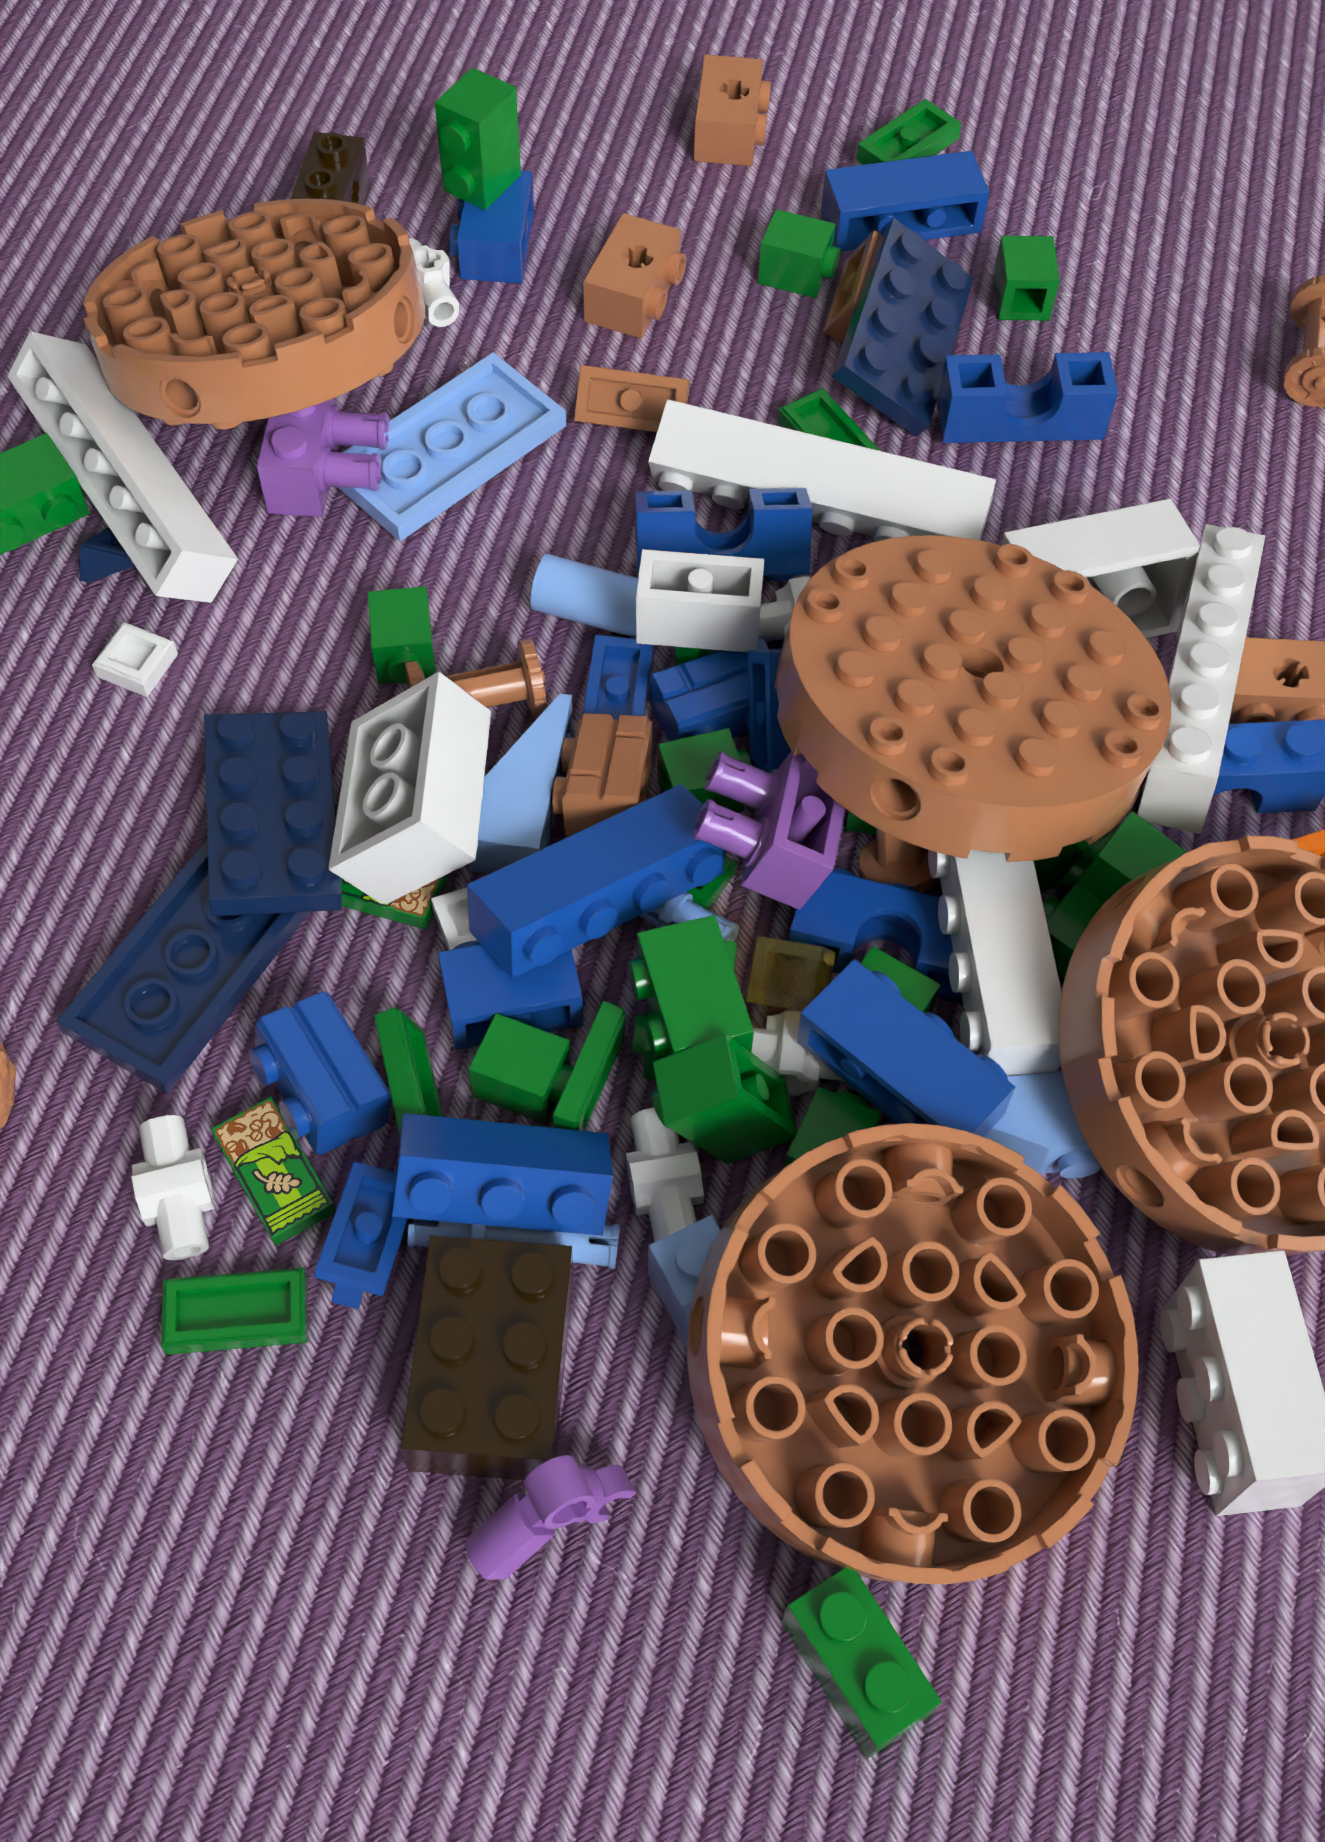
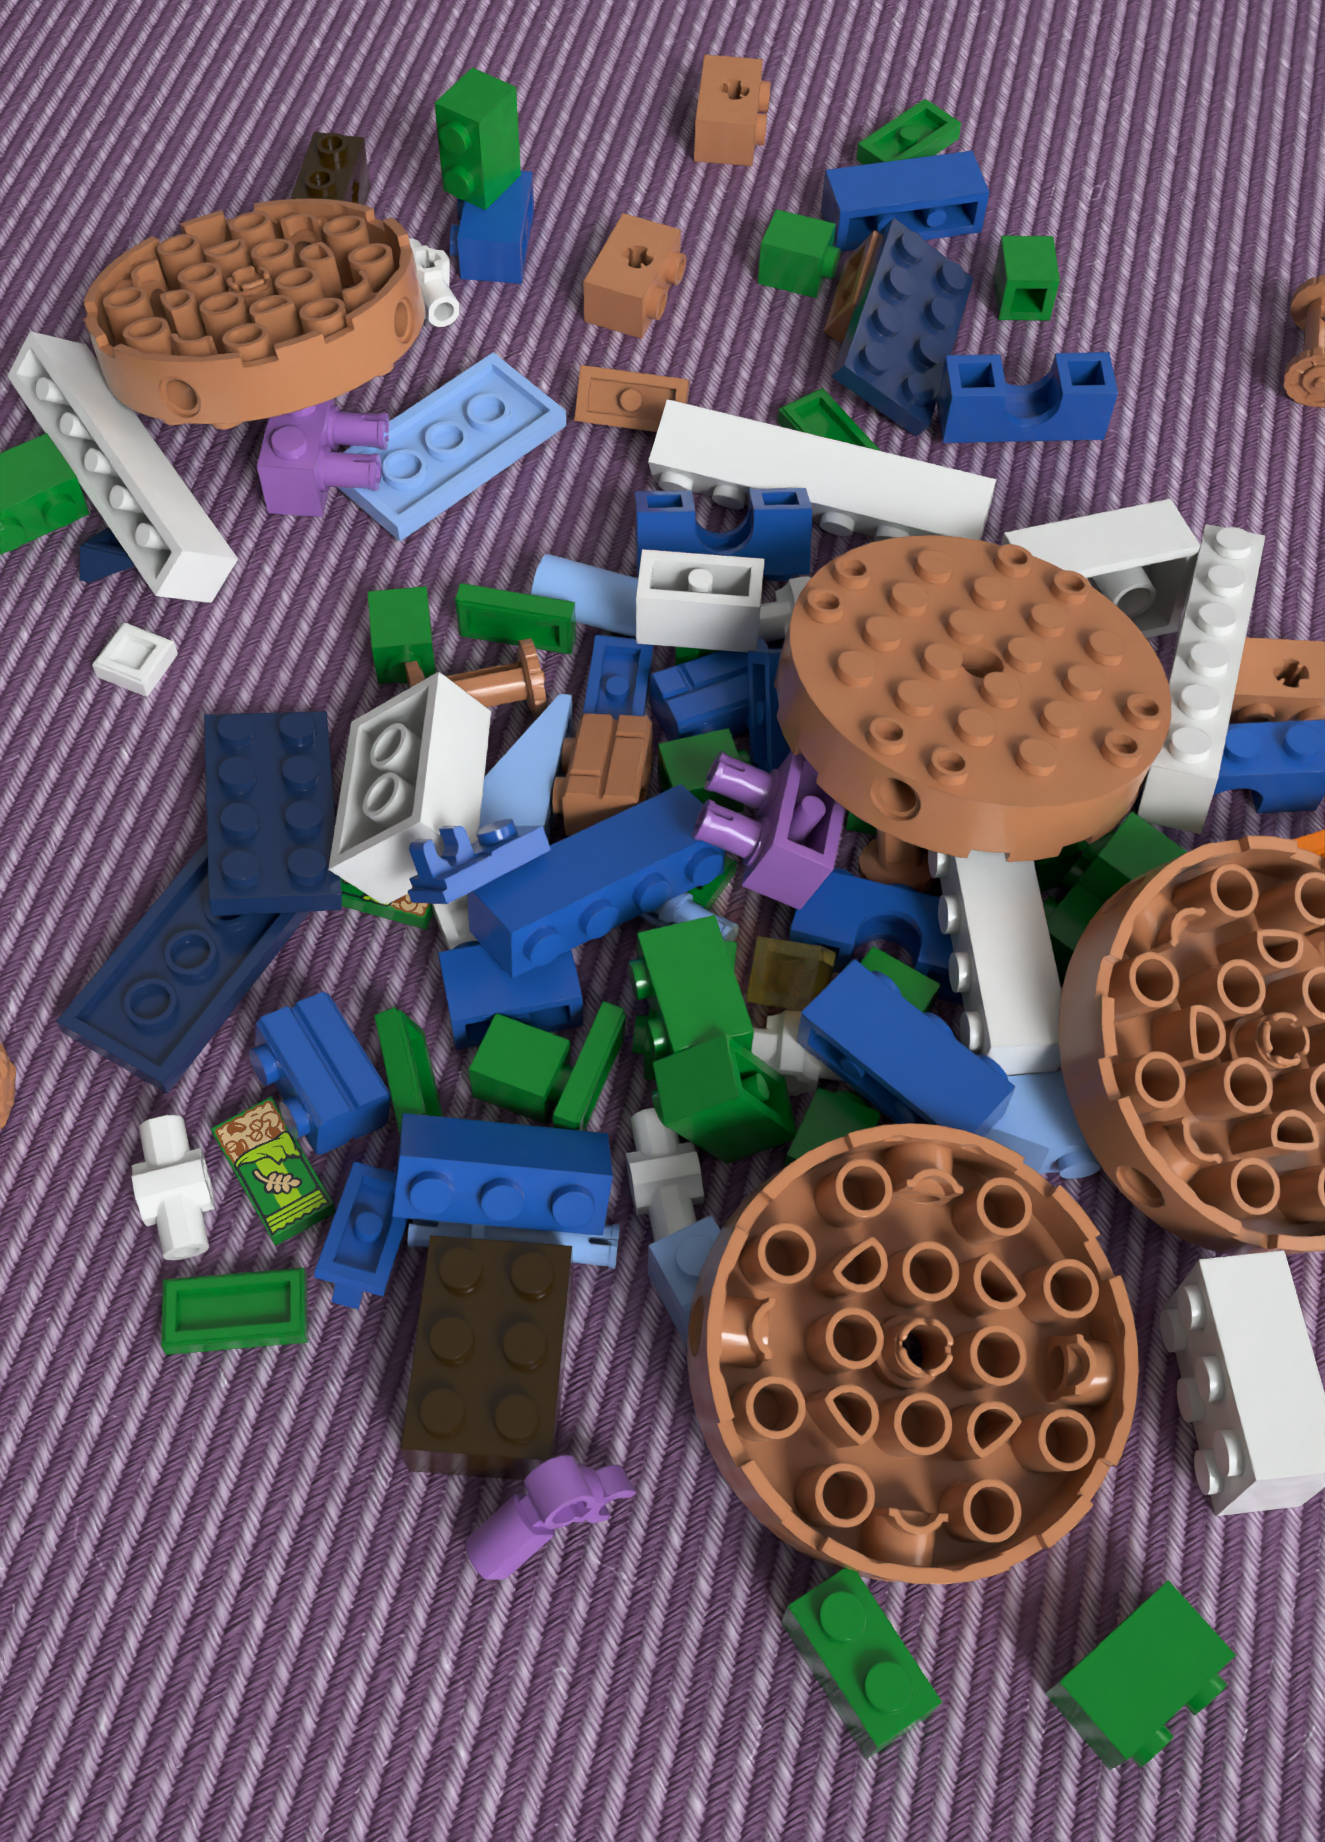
none -> plate [407,819,551,904]
none -> green tile [455,583,576,654]
none -> green brick [1045,1580,1236,1770]

